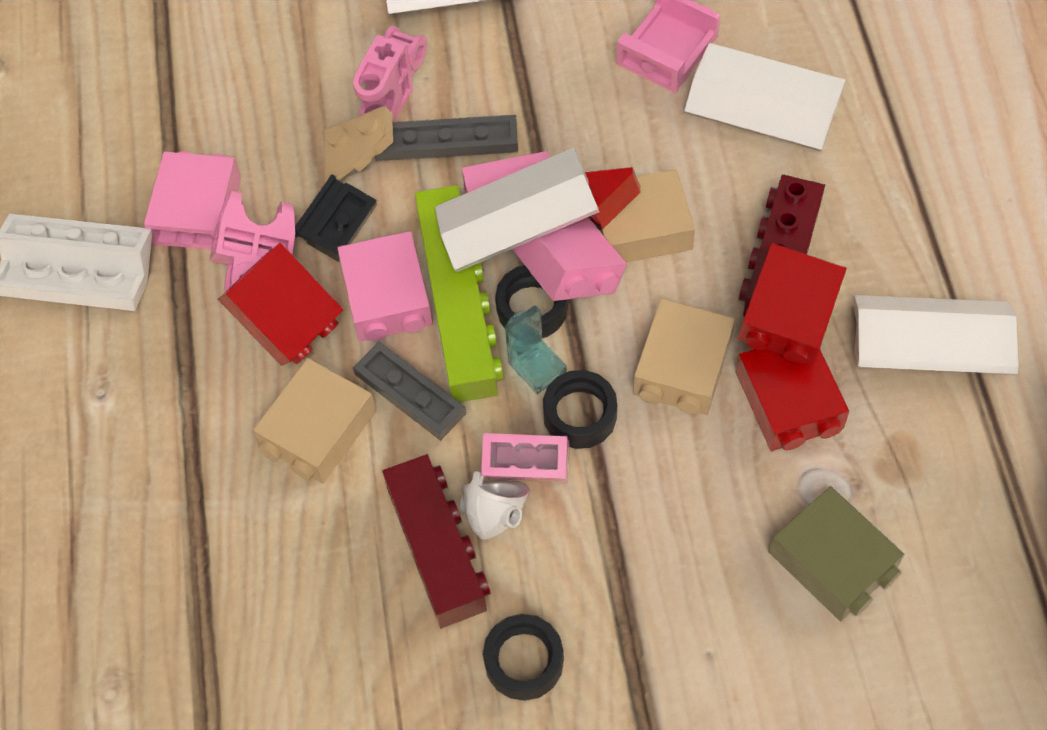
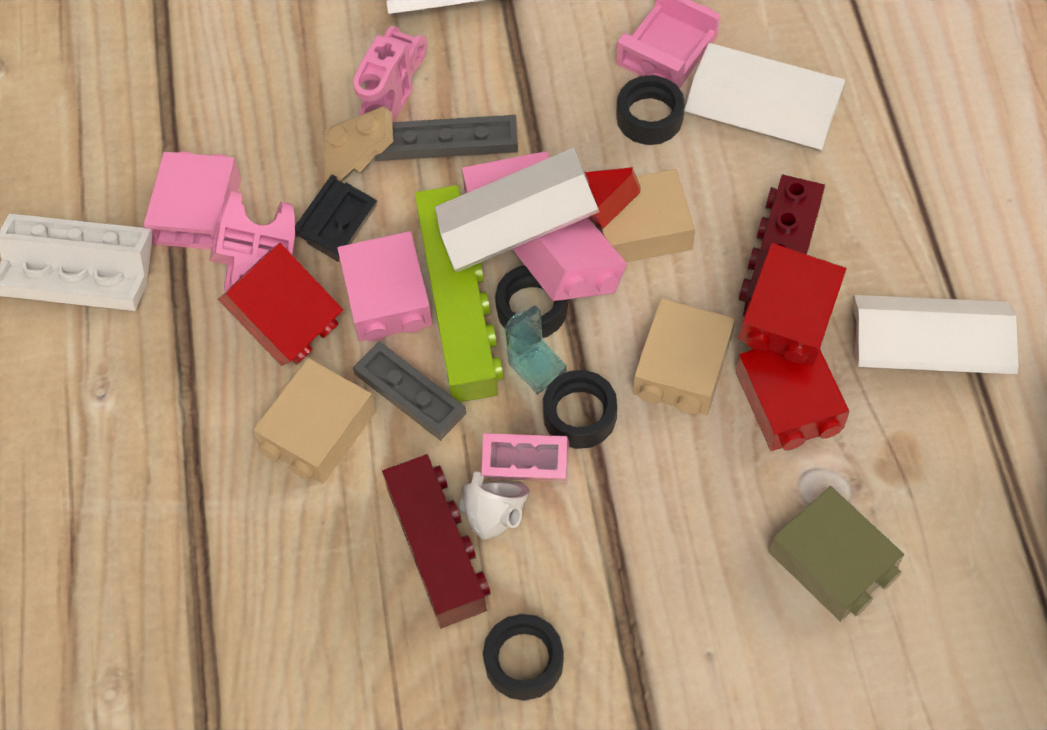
none -> black tyre [616,75,685,145]

